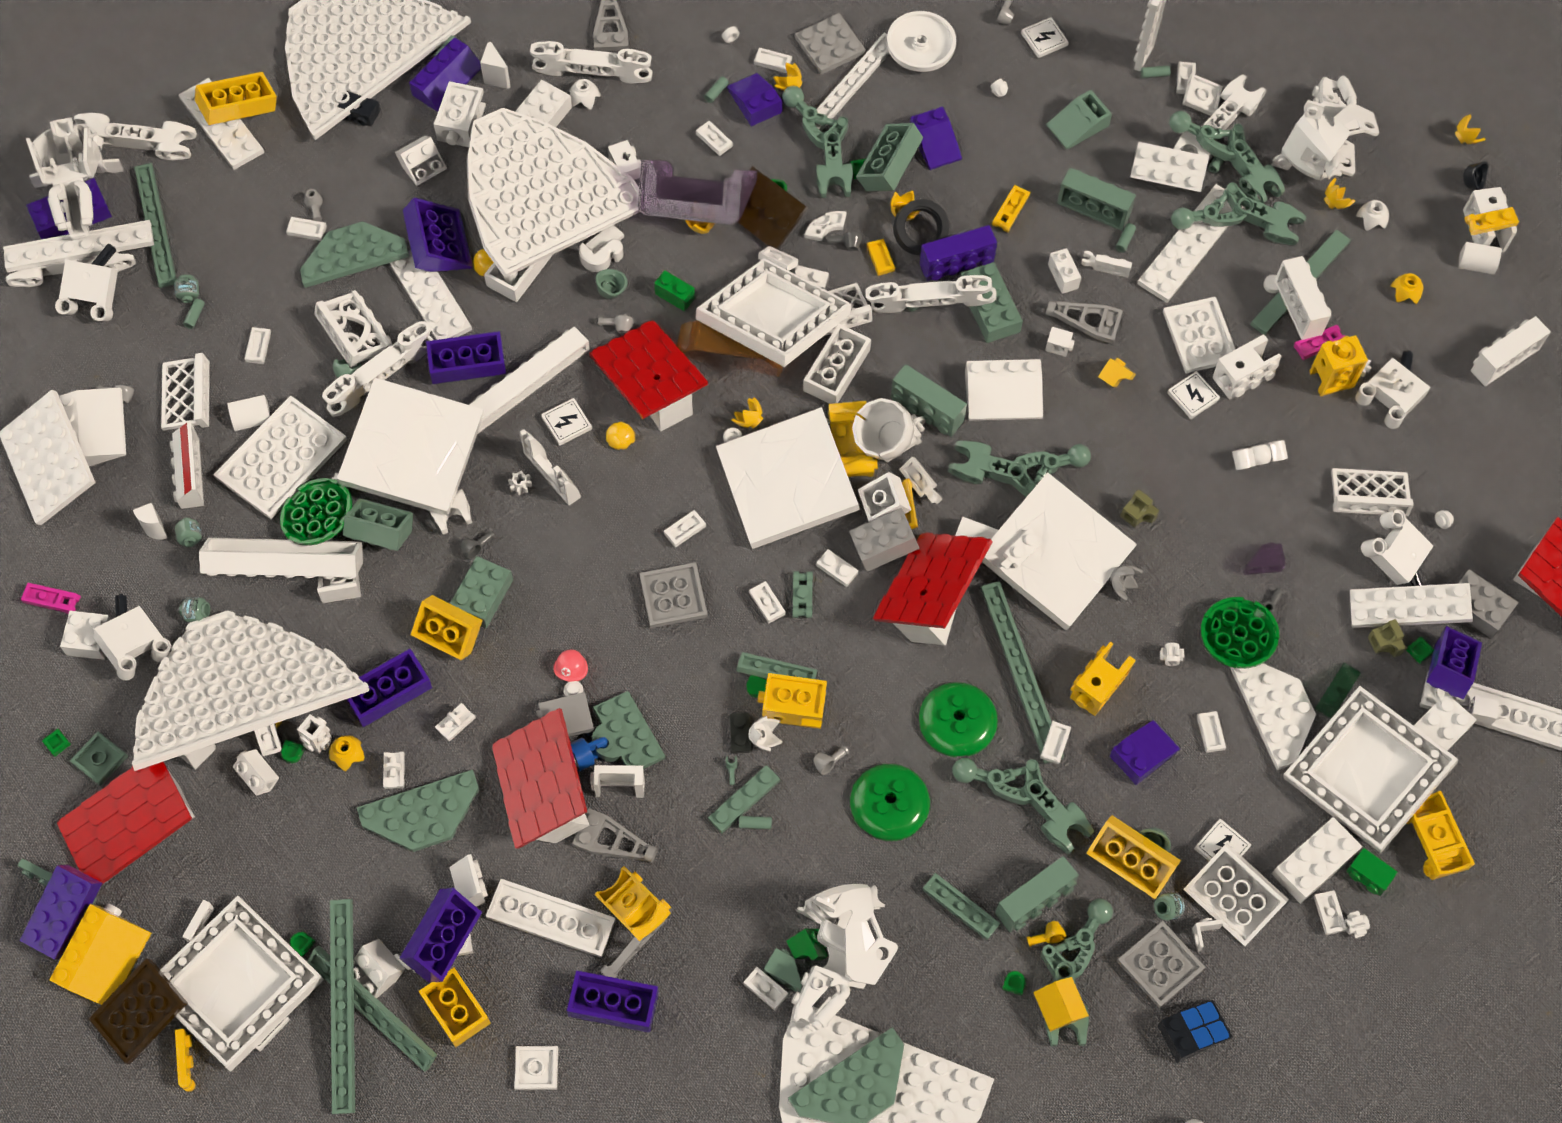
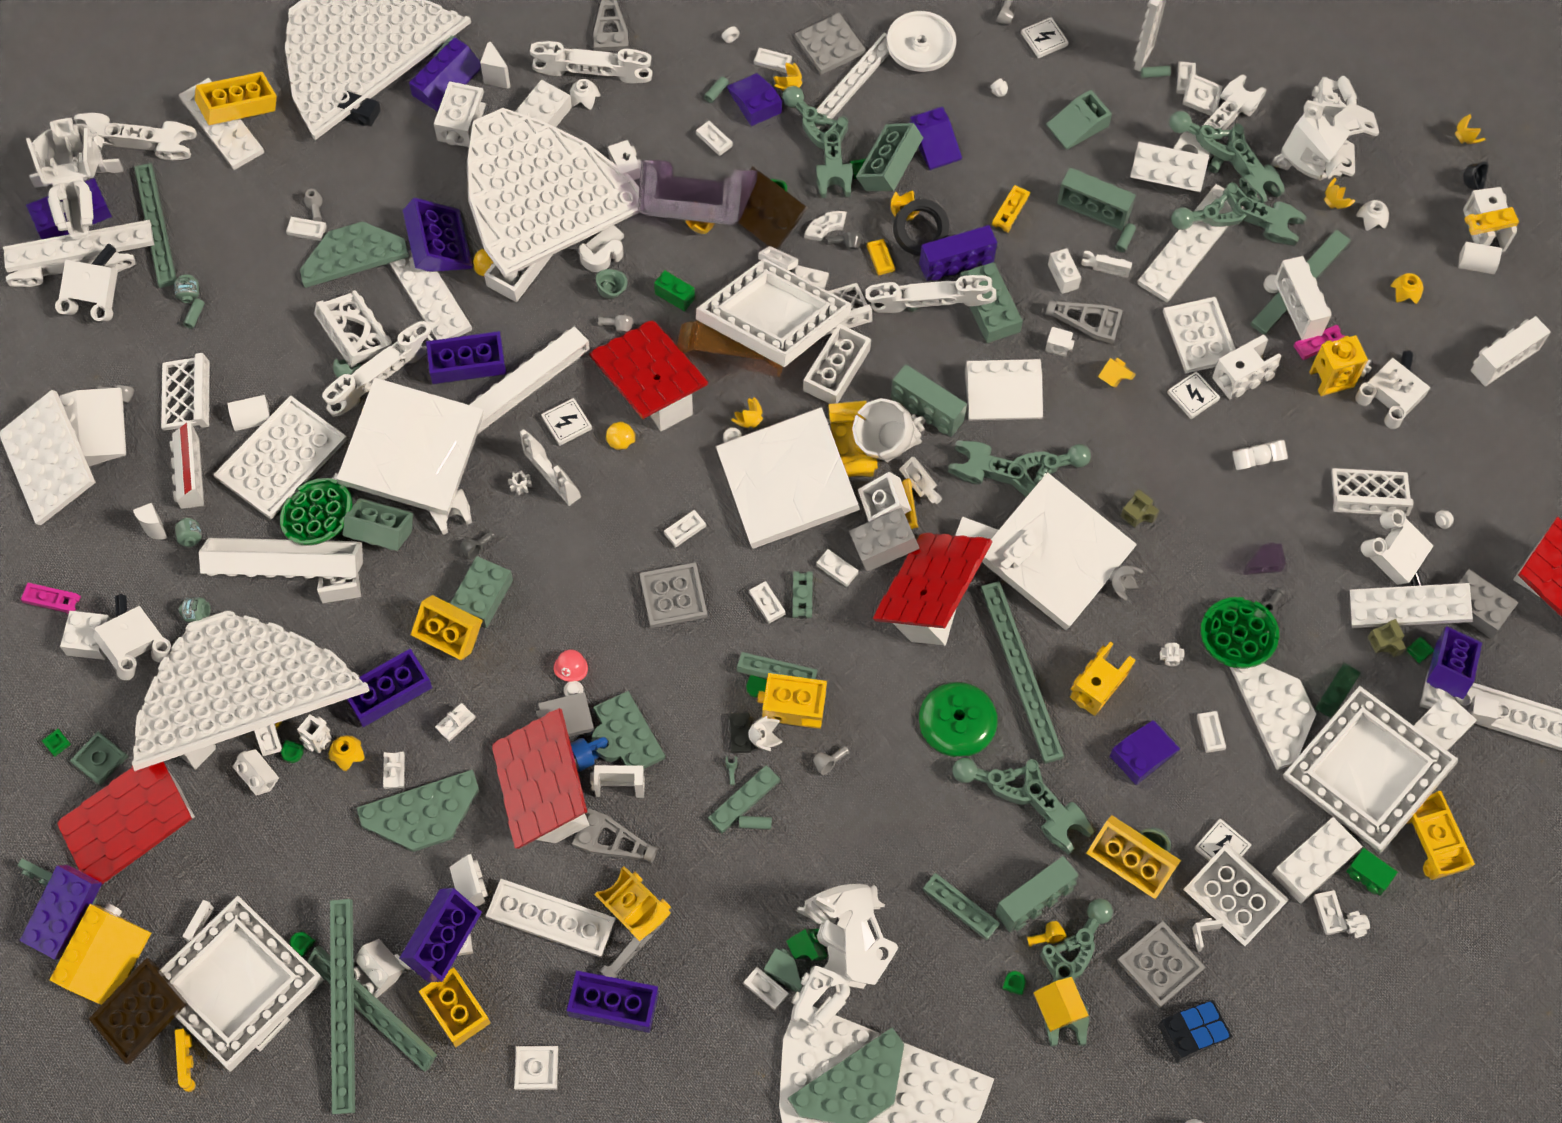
white tile [245,327,271,364] -> none
white slope [395,136,447,186] -> none
green brick [850,764,930,841] -> none
white tile [1040,721,1071,765] -> none
sand green head [1154,893,1185,921] -> none

